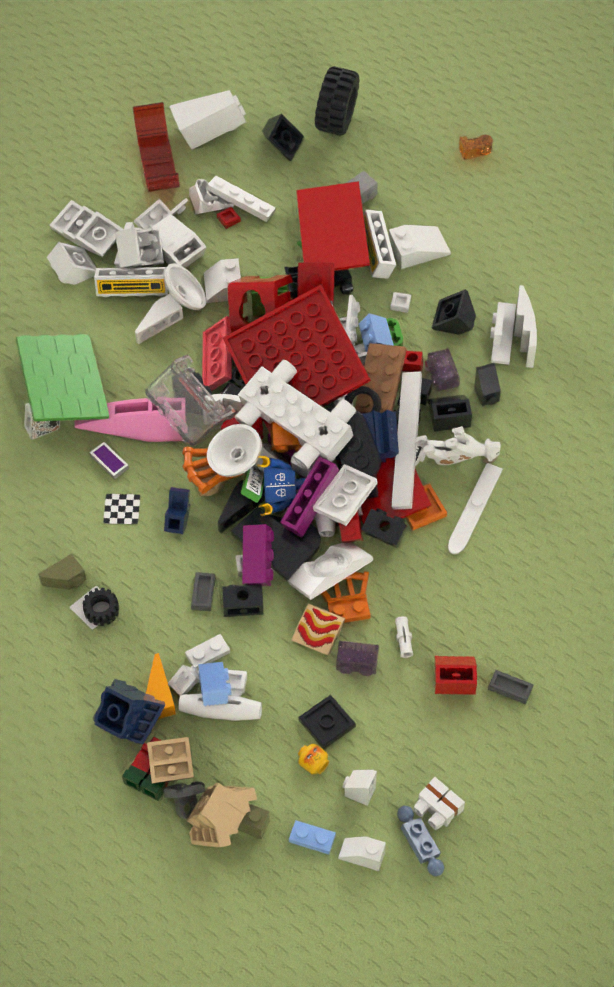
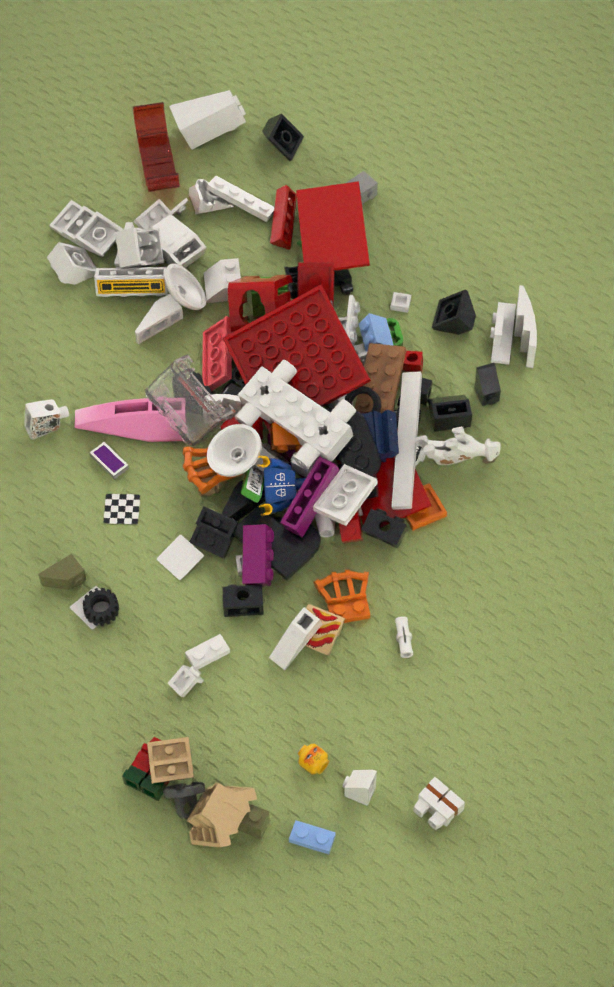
bright green piece [16,334,109,422] -> none
dark blue slope [93,679,165,744] -> none
light orange slope [146,653,176,719] -> none
dark blue brick [164,487,190,534] -> none
white plate [179,670,262,721] -> none
dark grey tile [191,572,216,611] -> none
light blue brick [198,662,231,707] -> none
red tile [216,207,241,229] -> none
white slope [288,542,373,600] -> none
black tile [298,694,356,750] -> none
black tyre [315,66,360,136] -> none
clear purple brick [336,641,379,676] -> none
white slope [338,836,386,871] -> none
white brick [363,210,396,279] -> none
white slope [389,225,451,269] -> none
sand blue plate [397,806,444,876] -> none
brick [425,348,460,391] -> none
red slope [434,656,477,695] -> none
white piece [448,463,503,554] -> none
clear orange leg [459,134,493,160] -> none
dark grey tile [488,670,534,704] -> none
none -> white sticker [157,535,204,580]
none -> black slope [189,506,238,559]
none -> white slope [269,607,323,670]
none -> red slope [270,185,297,250]

